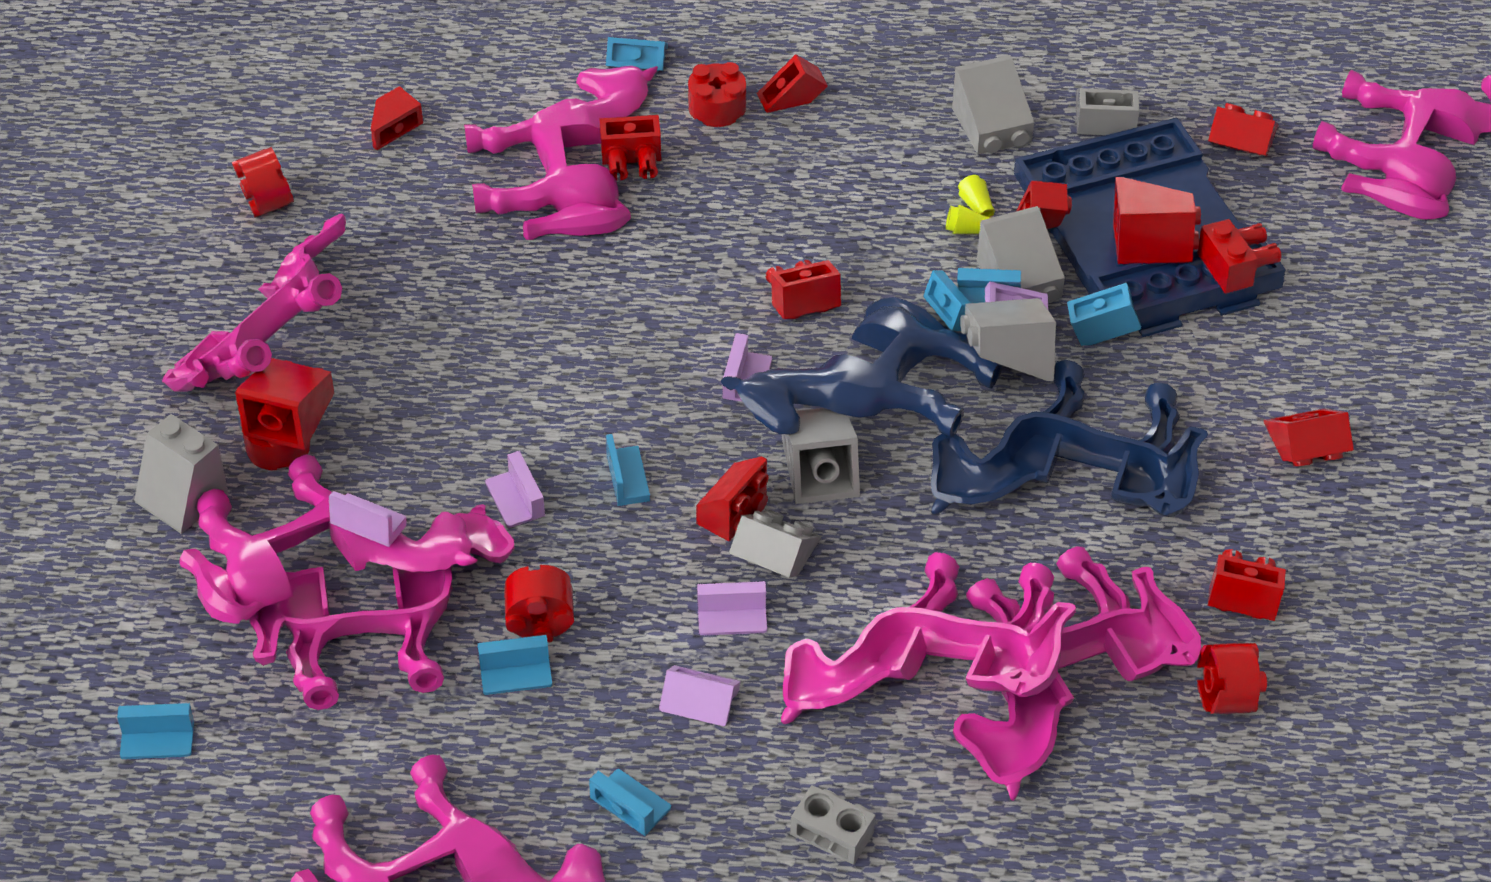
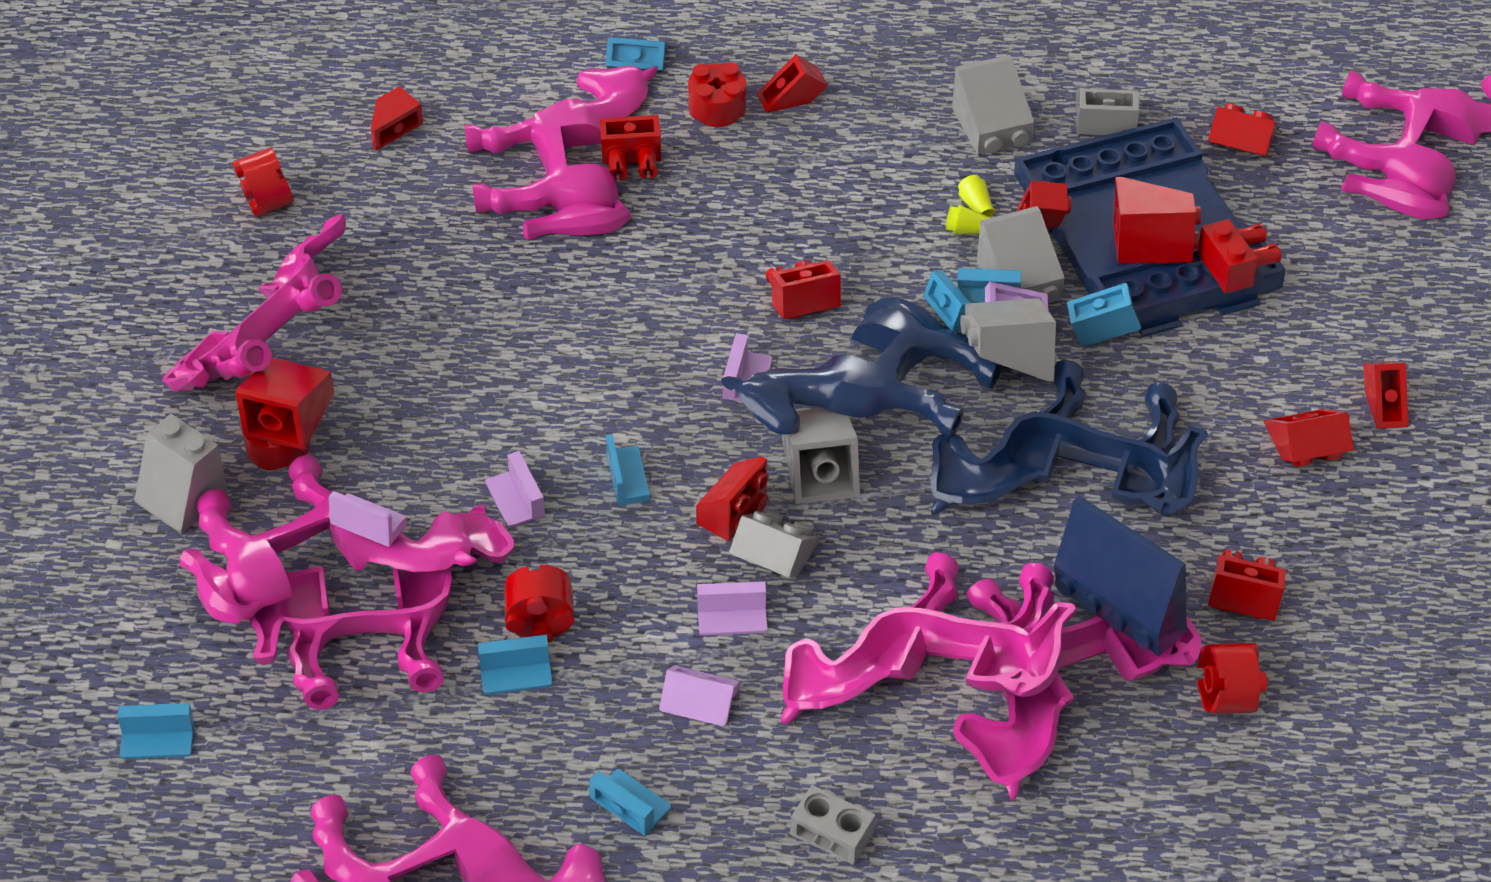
none -> dark blue slope [1054,496,1187,656]
none -> red slope [1363,361,1409,429]

